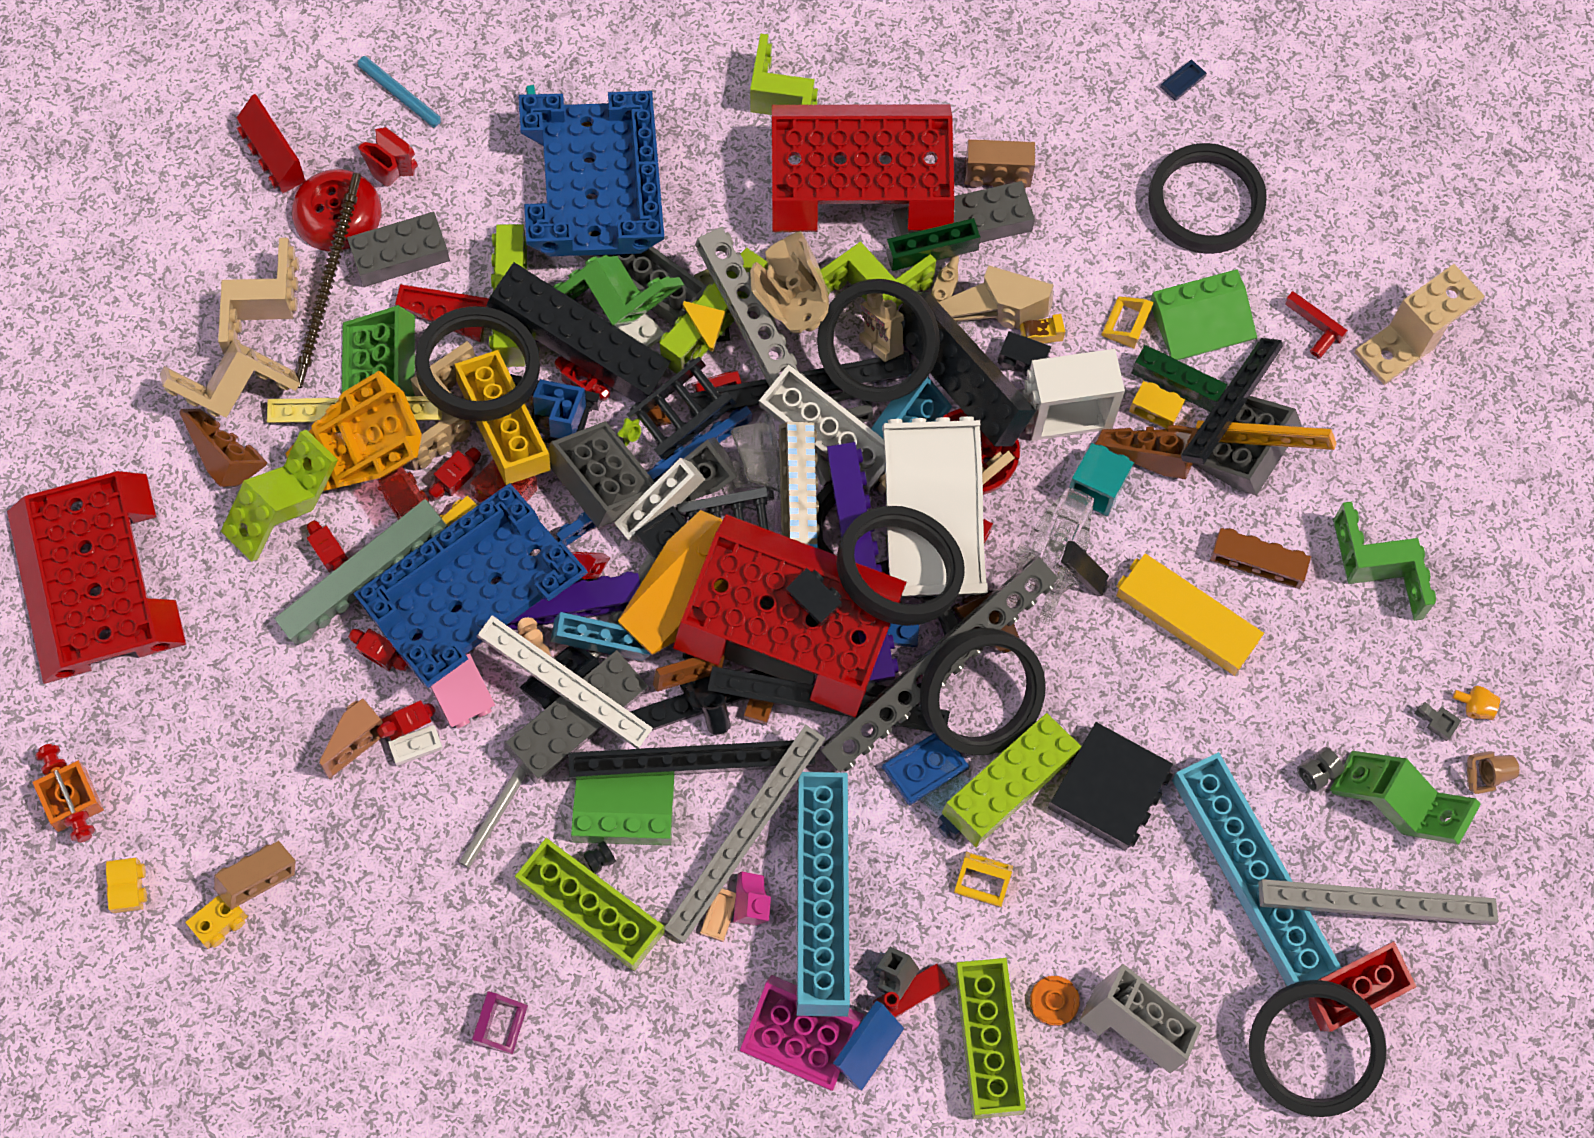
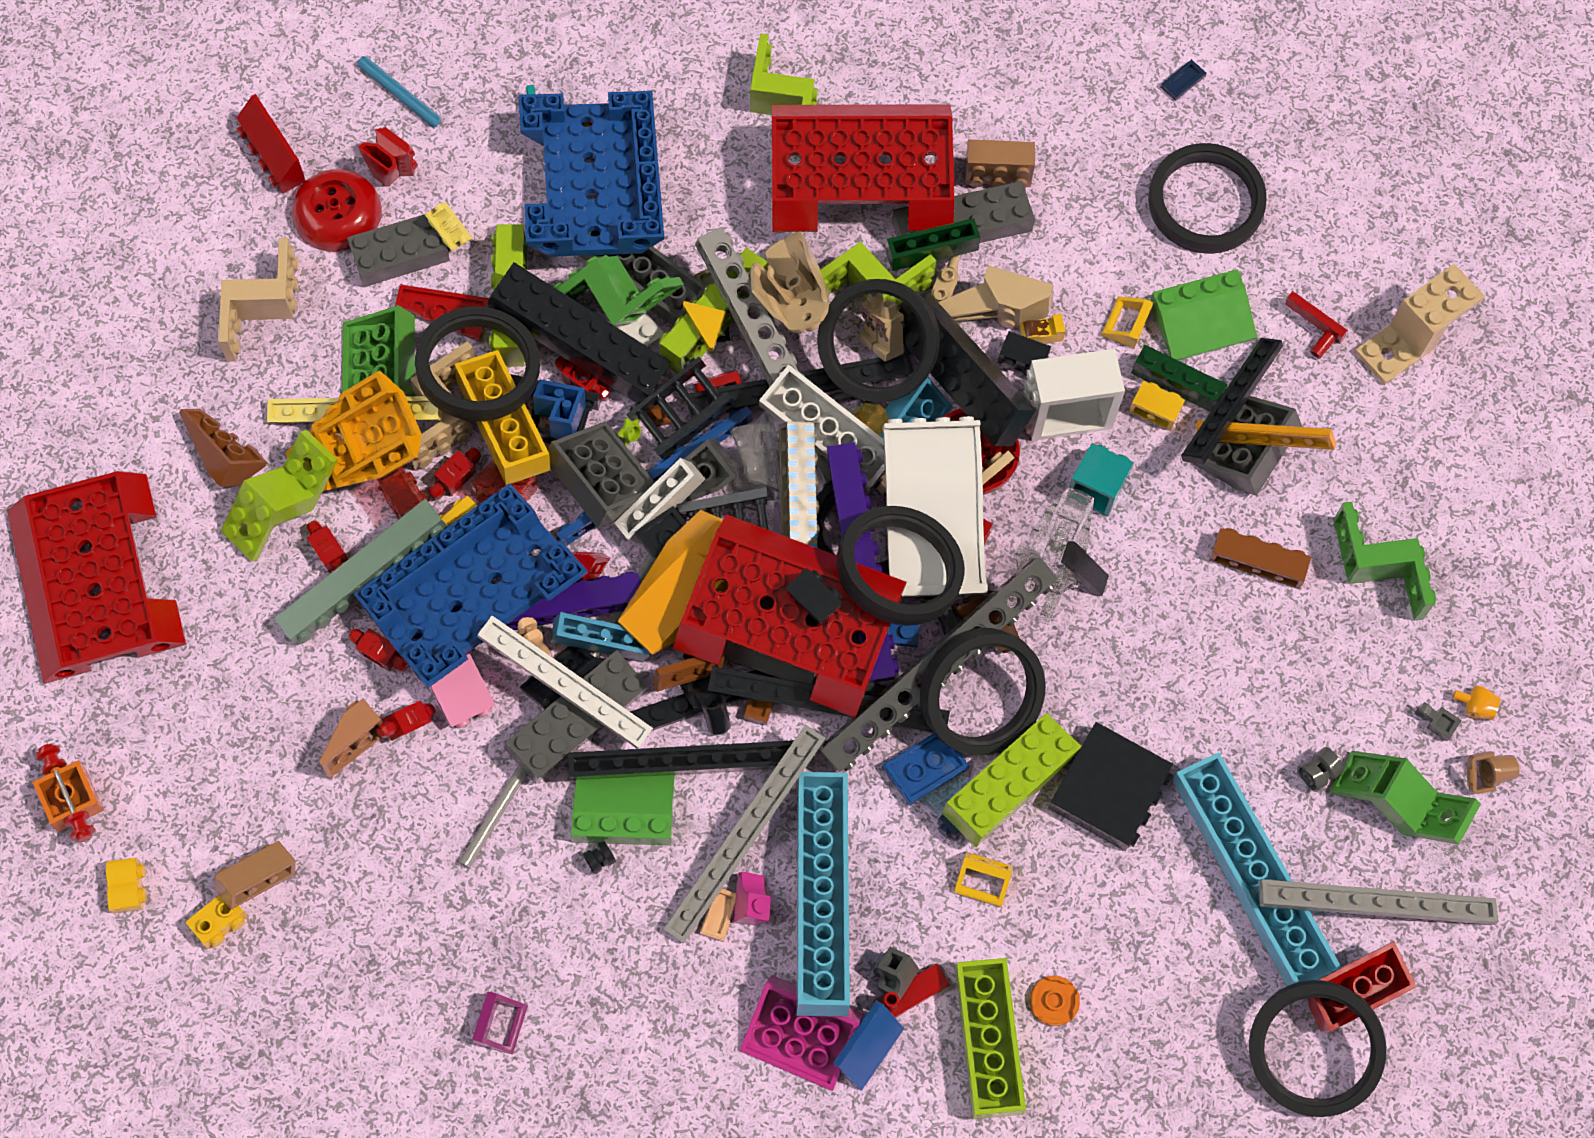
tan bracket [160,340,300,418] -> none
dark brown hose [297,173,362,388] -> none
white plate [388,725,443,766] -> none
lime brick [515,838,665,972] -> none
light grey hinge [1079,964,1202,1074] -> none
dark orange wedge [1096,425,1198,479] -> none
yellow brick [1116,553,1264,676] -> none
none -> light yellow hinge [425,201,472,251]
none -> clear yellow brick [854,403,890,435]

